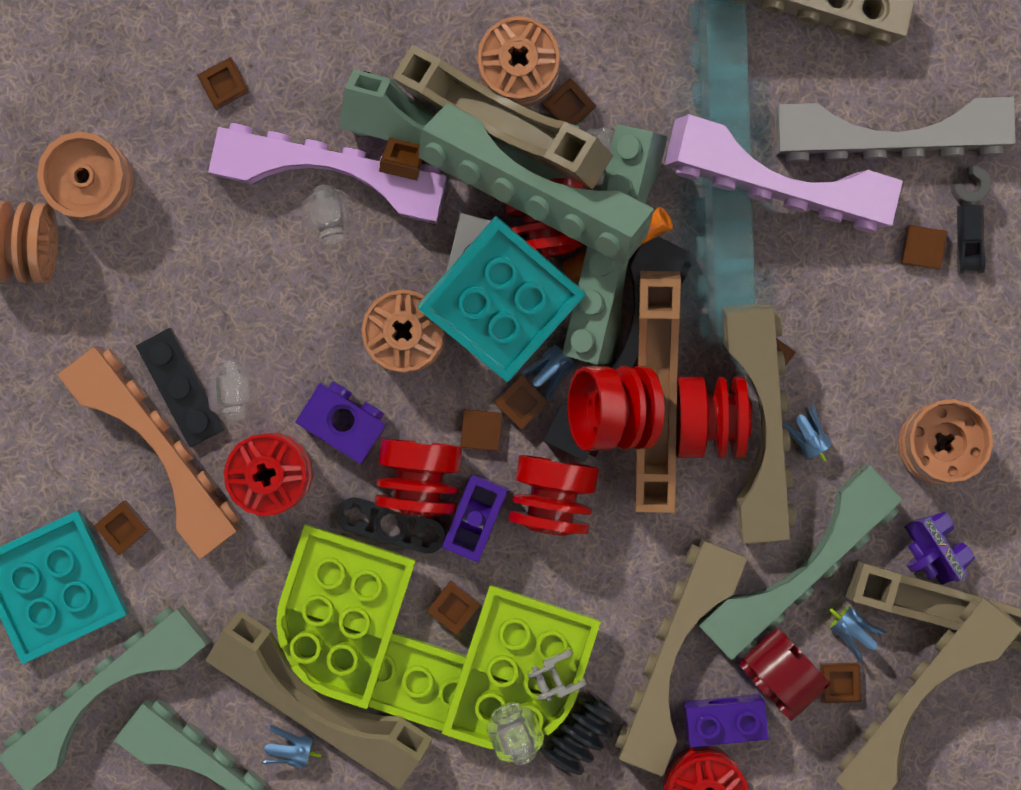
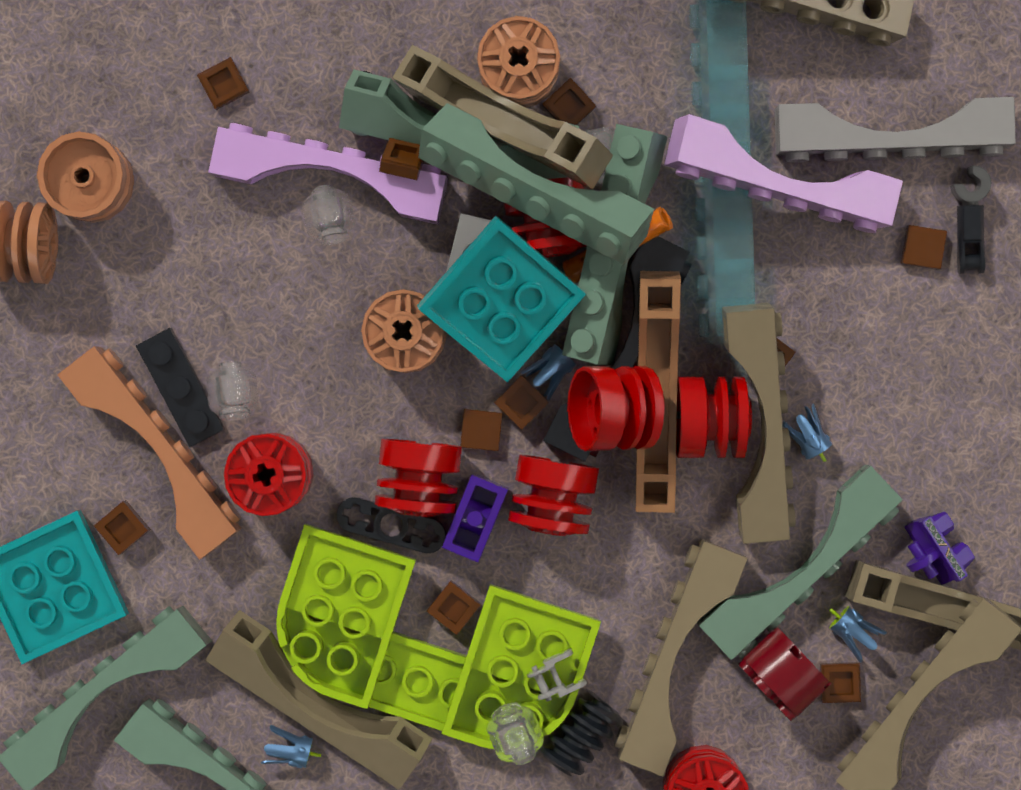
dark purple brick [295,381,388,464] -> none
dark purple brick [683,694,769,747] -> none
nougat wheel [897,399,993,485] -> none

